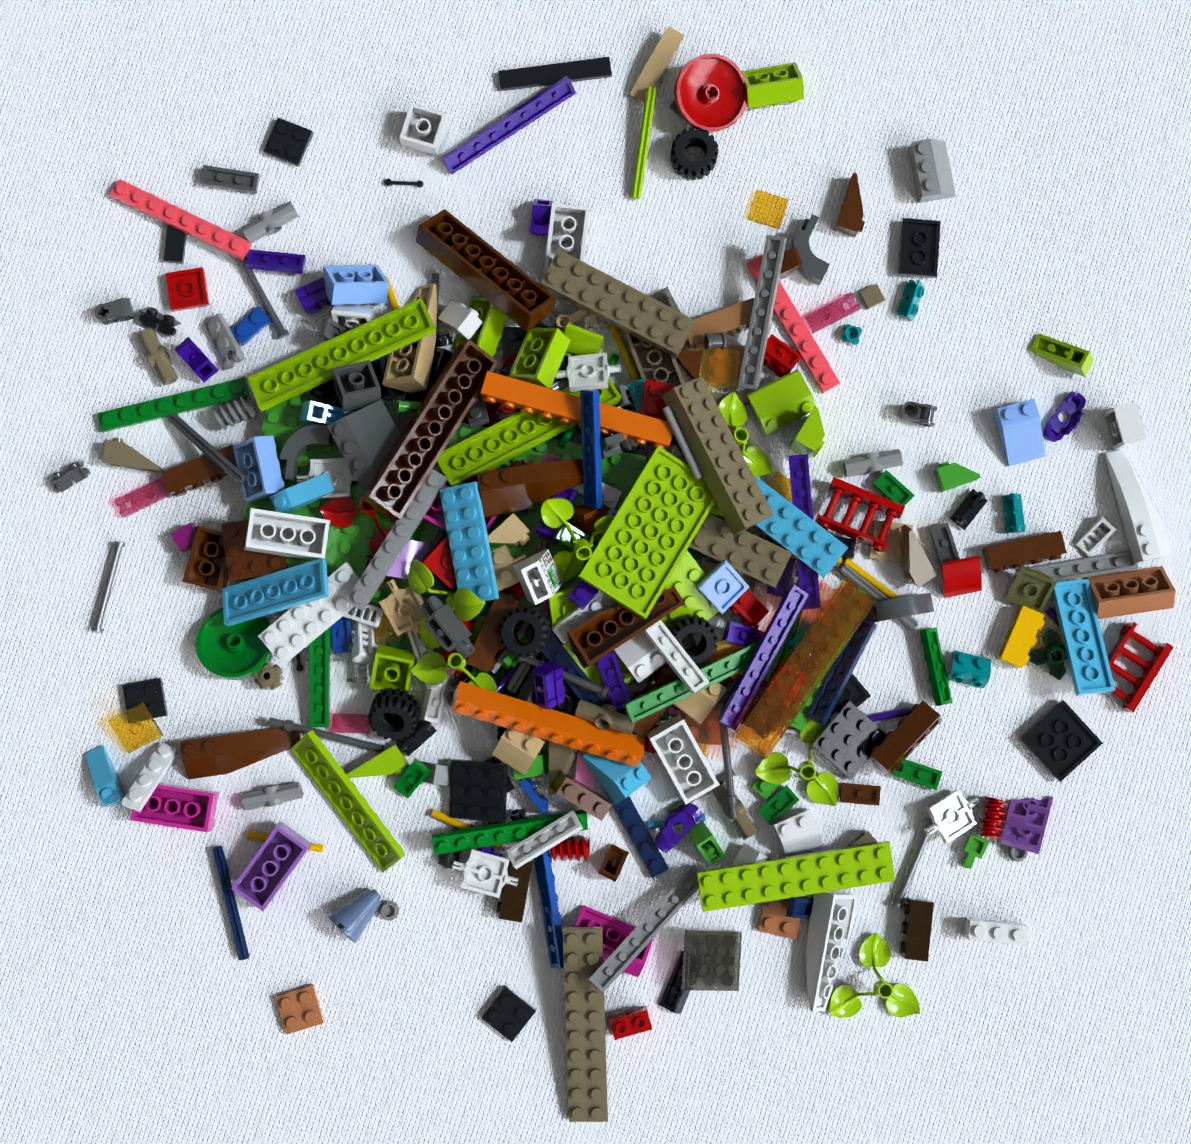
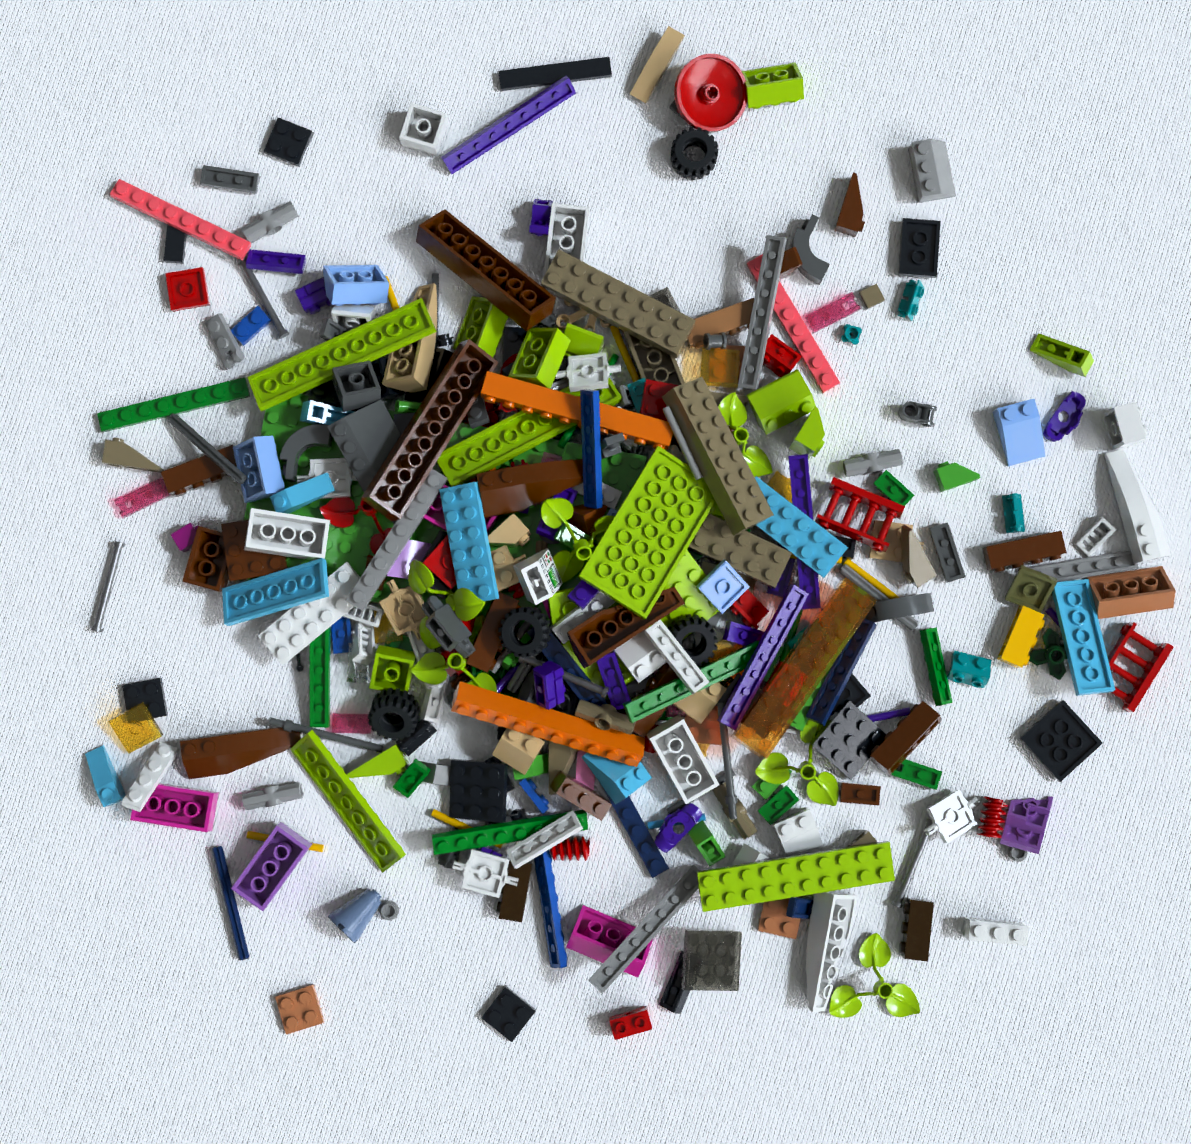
dark grey hinge [49,460,91,493] -> none
dark grey piece [94,298,134,325] -> none
dark tan piece [137,328,179,386] -> none
black hinge [139,307,181,336] -> none
dark purple brick [174,337,219,383] -> none
green dish [196,608,272,680] -> none
light grey piece [212,394,255,429] -> none
dark tan brick [254,663,285,691] -> none
black hinge [384,178,424,188] -> none
white brick [438,300,483,339] -> none
dark tan plate [562,927,608,1122] -> none
reddish brown slope [598,844,629,882] -> none
lime axle [631,86,657,199] -> none
reddish brown slope [675,349,702,380] -> none
clear yellow piece [748,190,789,229] -> none
red slope [940,555,982,598] -> none
black hinge [949,489,988,530] -> none
bright green plate [961,833,989,869] -> none

